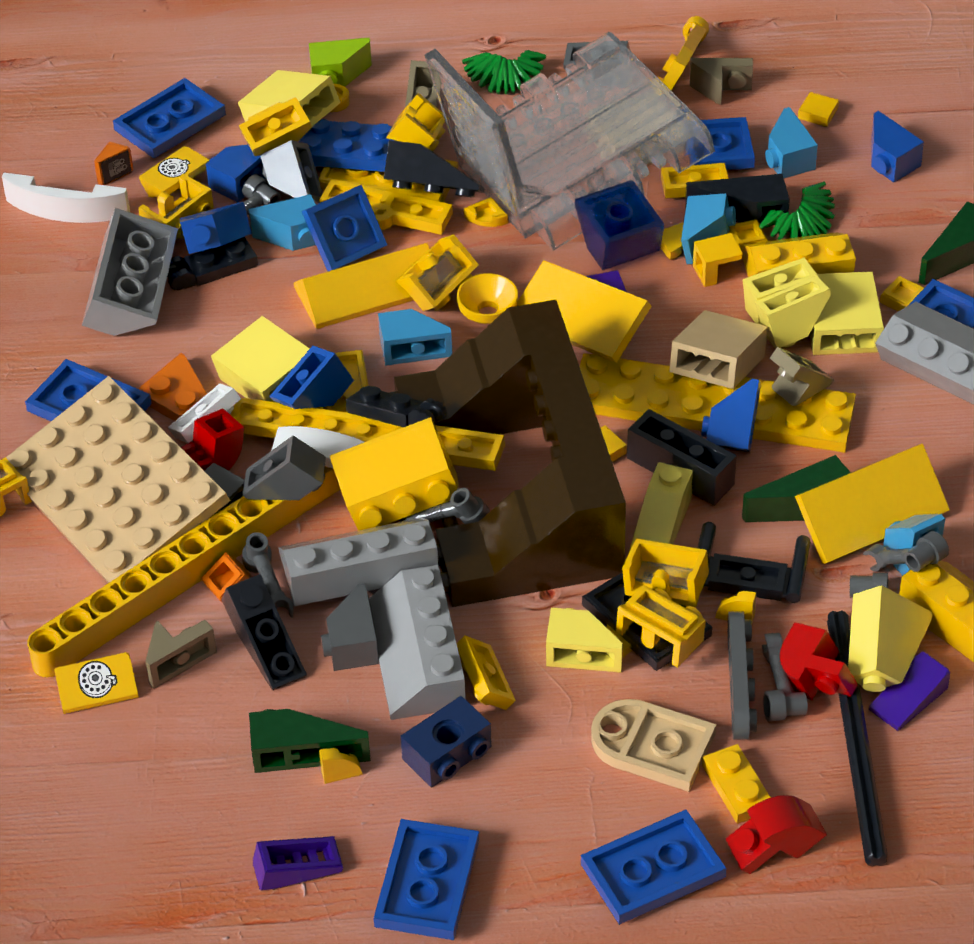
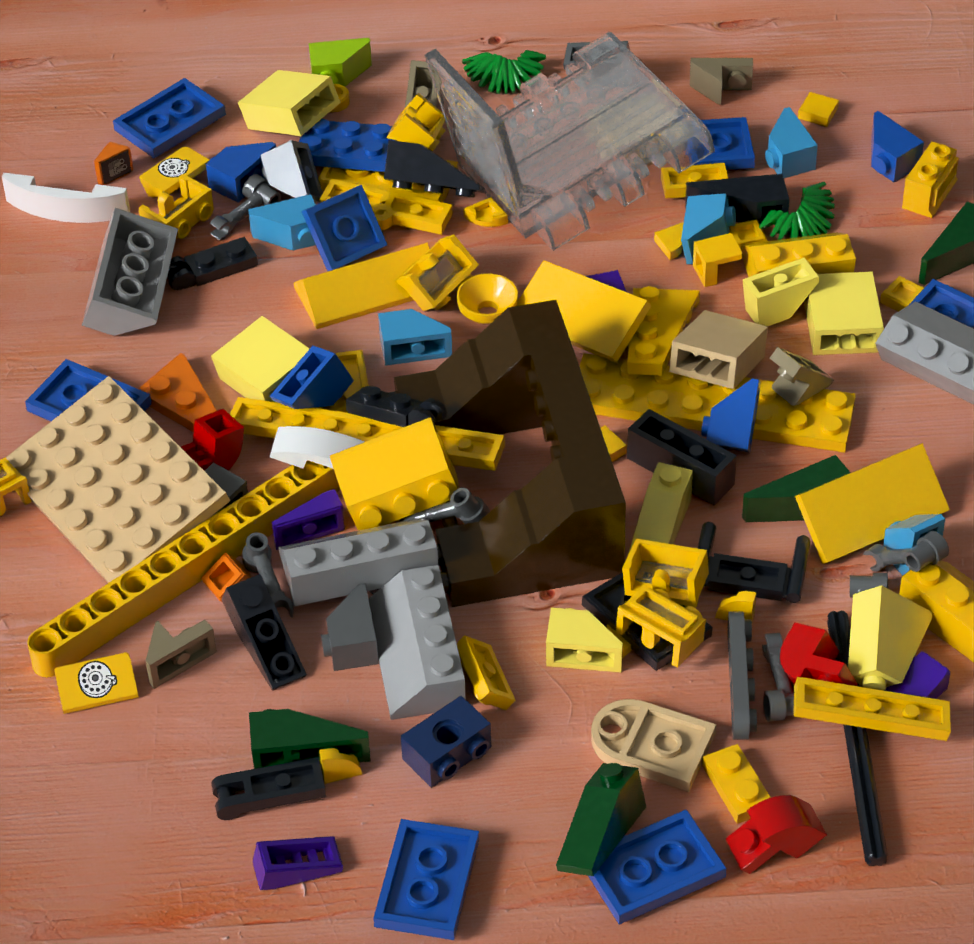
white plate [168,383,241,443] -> none
blue slope [180,202,252,254] -> none
yellow slope [239,97,312,156] -> none
dark grey slope [242,435,326,500] -> none
clear blue slope [574,179,664,270] -> none
yellow plate [649,16,709,102] -> none
light yellow slope [755,275,831,348] -> none
none -> black plate [211,757,326,820]
none -> dark purple slope [272,489,345,550]
none -> dark green slope [556,763,646,876]
none -> yellow wing [627,286,700,376]
none -> yellow plate [794,677,951,741]
none -> yellow window [902,141,959,218]

